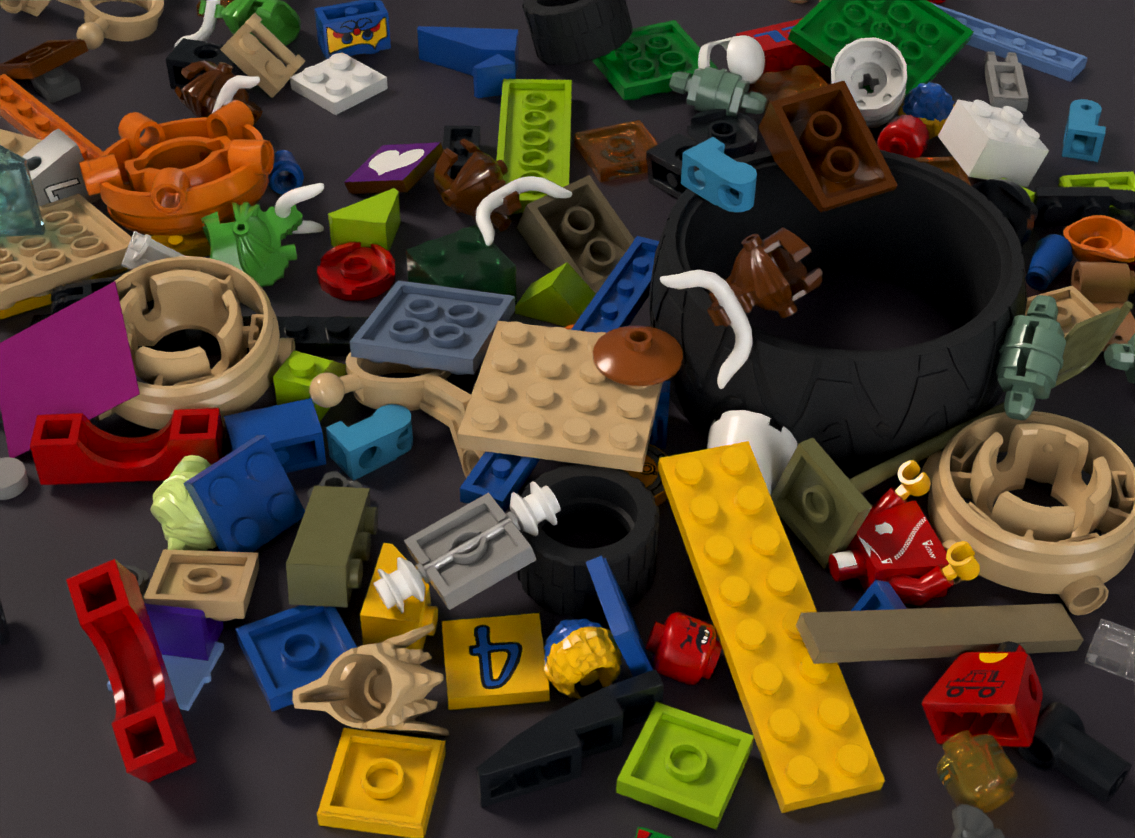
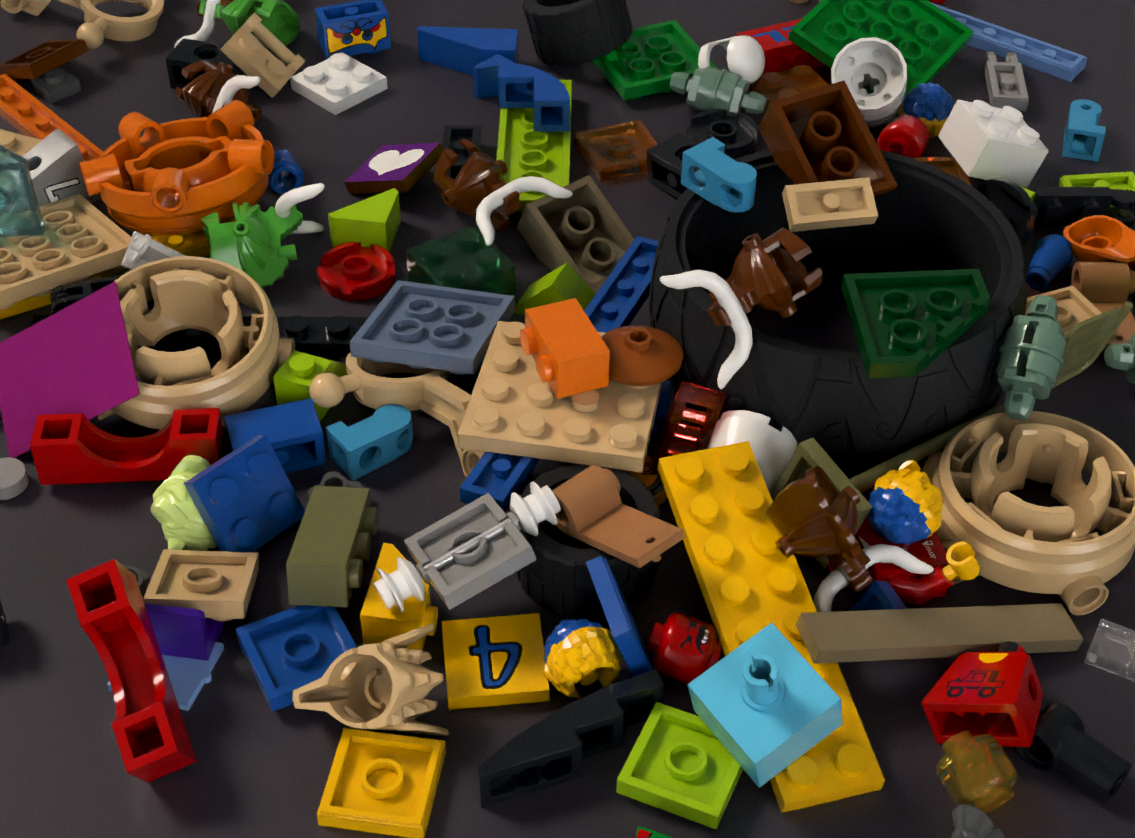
none -> blue brick [498,62,570,131]
none -> orange brick [520,298,610,399]
none -> medium nougat door [552,465,685,568]
none -> clear red slope [651,381,726,473]
none -> medium azure brick [688,622,843,788]
none -> reddish brown helmet [765,466,934,612]
none -> tan plate [782,177,878,232]
none -> dark green plate [841,269,990,379]
none -> piece [867,469,943,545]

